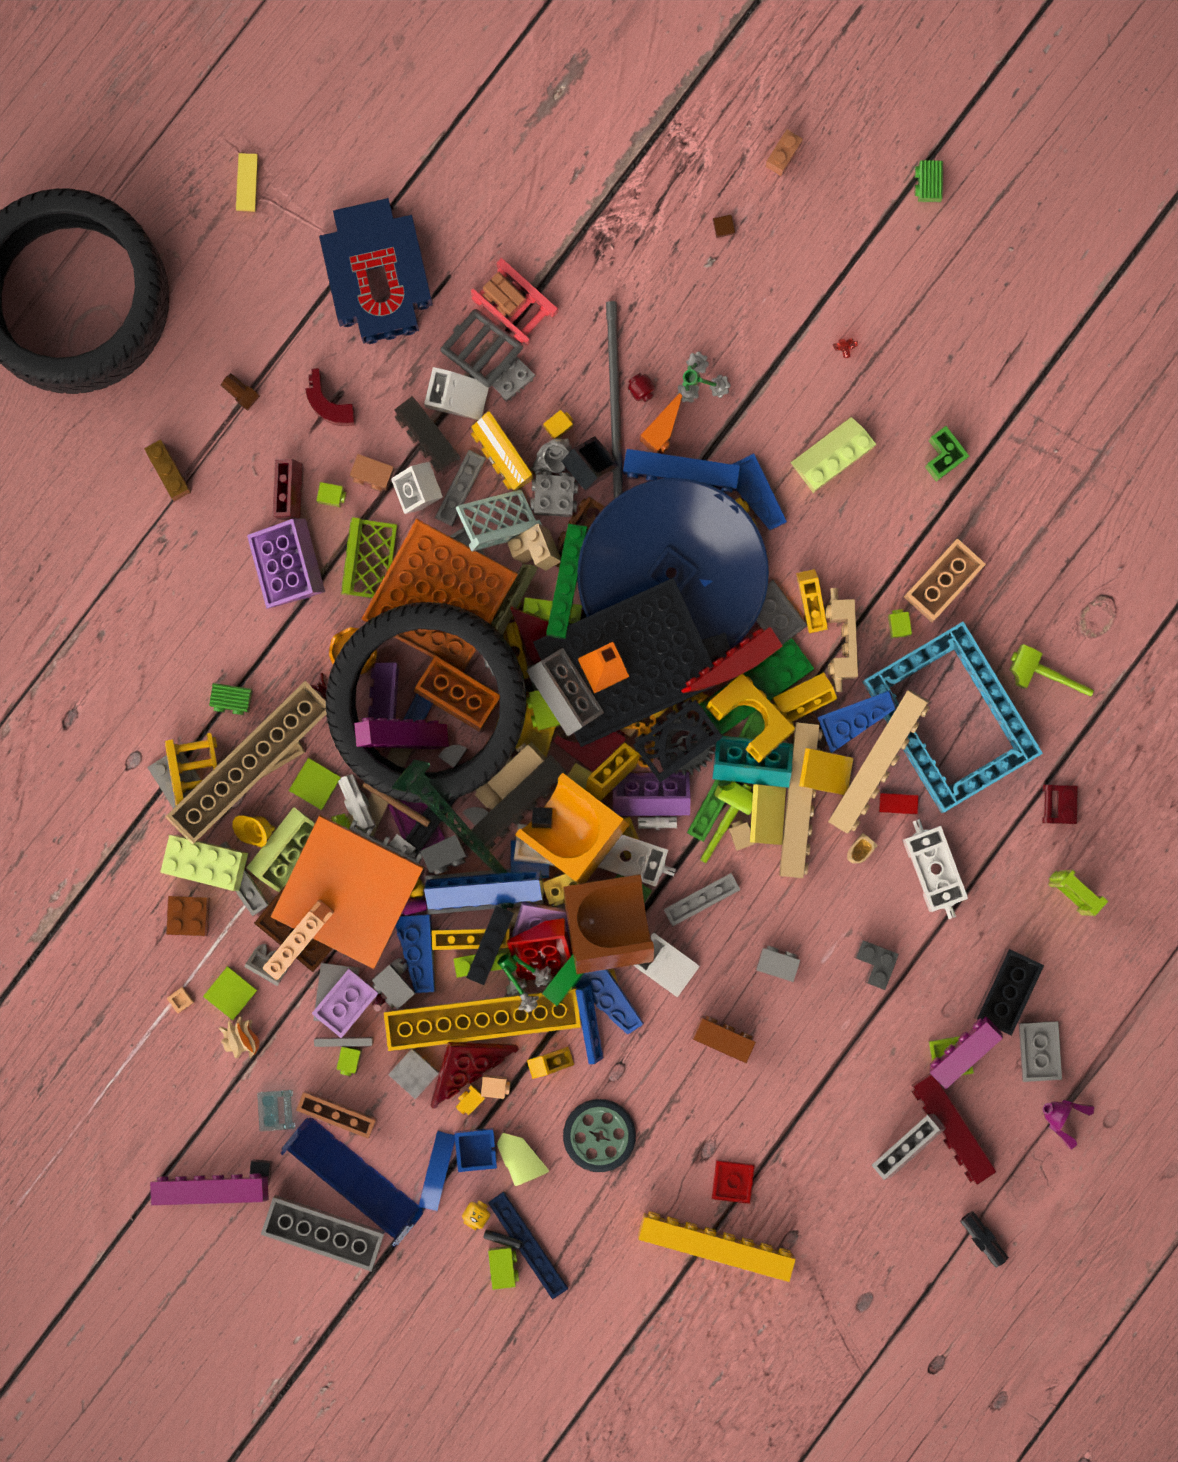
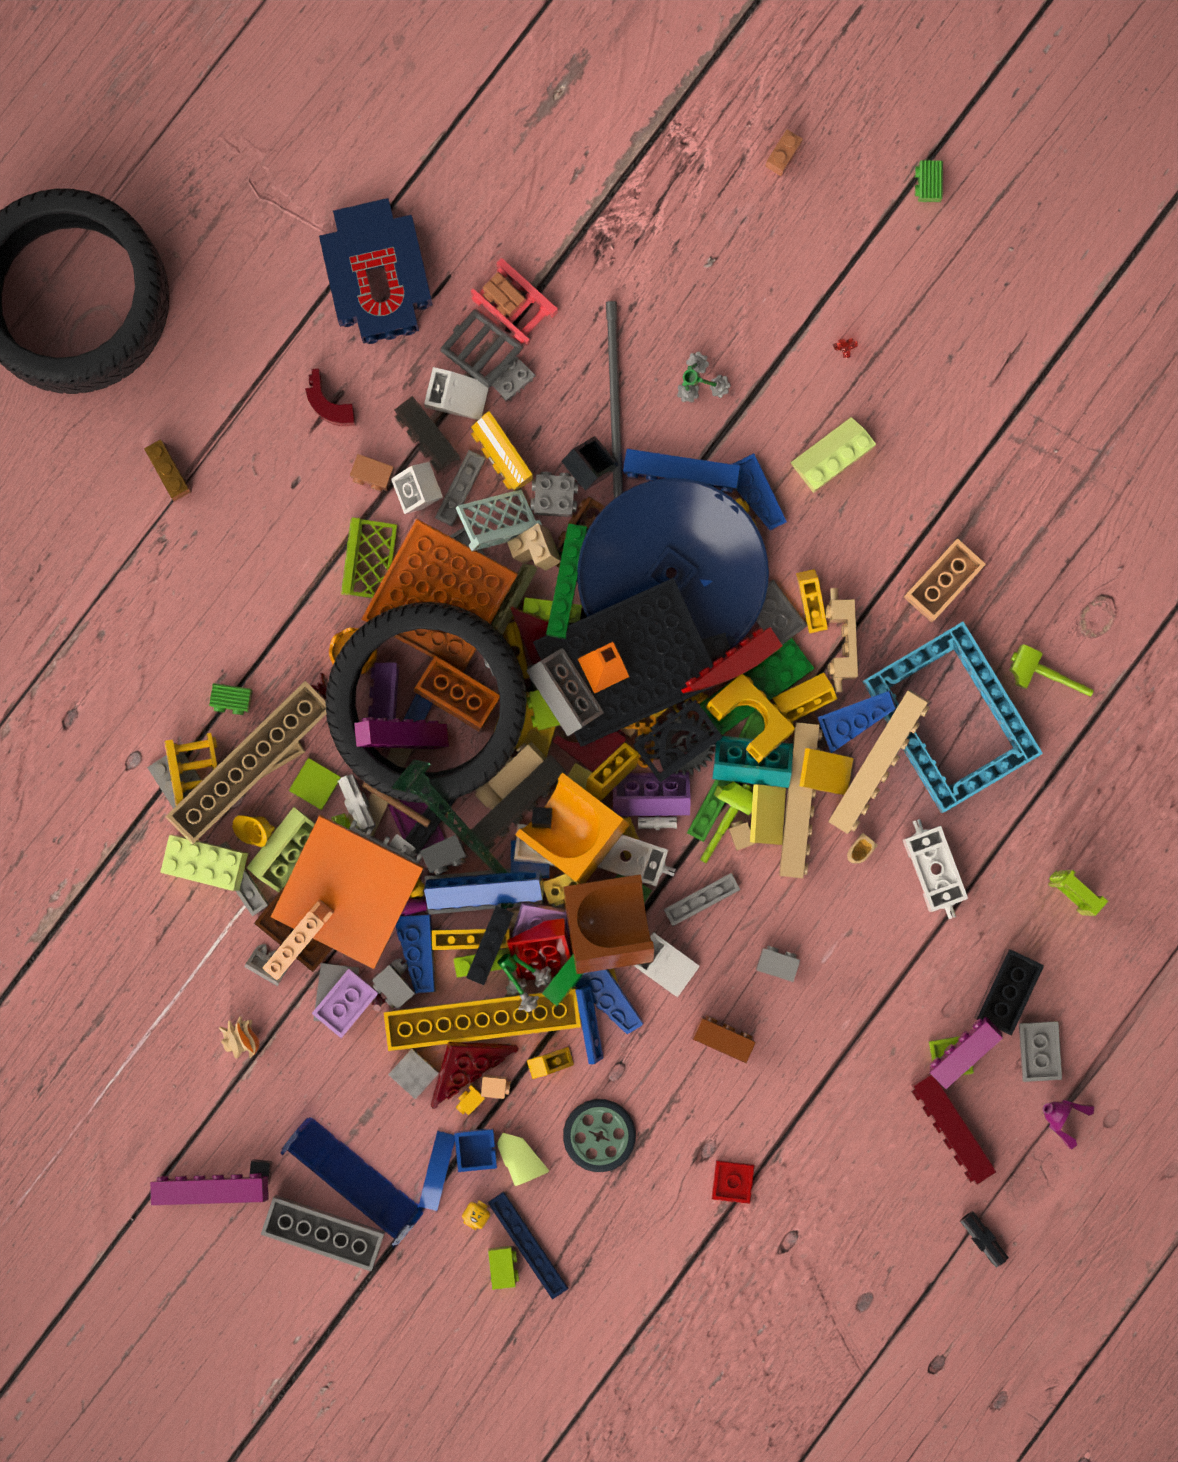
dark orange brick [166,896,210,936] -> none
light nougat tile [167,987,194,1013] -> none
lime tile [203,966,258,1021] -> none
reddish brown piece [220,373,260,411] -> none
light yellow tile [236,153,258,212] -> none
medium lavender slope [247,518,325,609] -> none
clear light blue plate [257,1090,295,1131] -> none
dark red brick [273,459,303,520] -> none
nougat brick [296,1091,377,1139] -> none
light grey tile [314,1037,374,1047] -> none
lime brick [316,482,347,508] -> none
lime brick [336,1046,362,1076] -> none
light grey brick [438,745,468,768] -> none
light grey tile [463,807,489,826] -> none
black piece [484,1229,523,1250] -> none
light grey hair [530,438,572,475] -> none
yellow brick [543,410,573,439] -> none
dark red head [628,373,656,402] -> none
yellow brick [638,1211,796,1282] -> none
orange slope [640,393,682,454] -> none
reddish brown tile [713,215,735,238] -> none
dark grey brick [854,940,899,990] -> none
light grey brick [872,1113,946,1180] -> none
red tile [879,793,919,815] -> none
lime brick [888,609,912,639] -> none
bright green brick [925,426,969,482] -> none
dark red plate [1042,785,1078,824] -> none

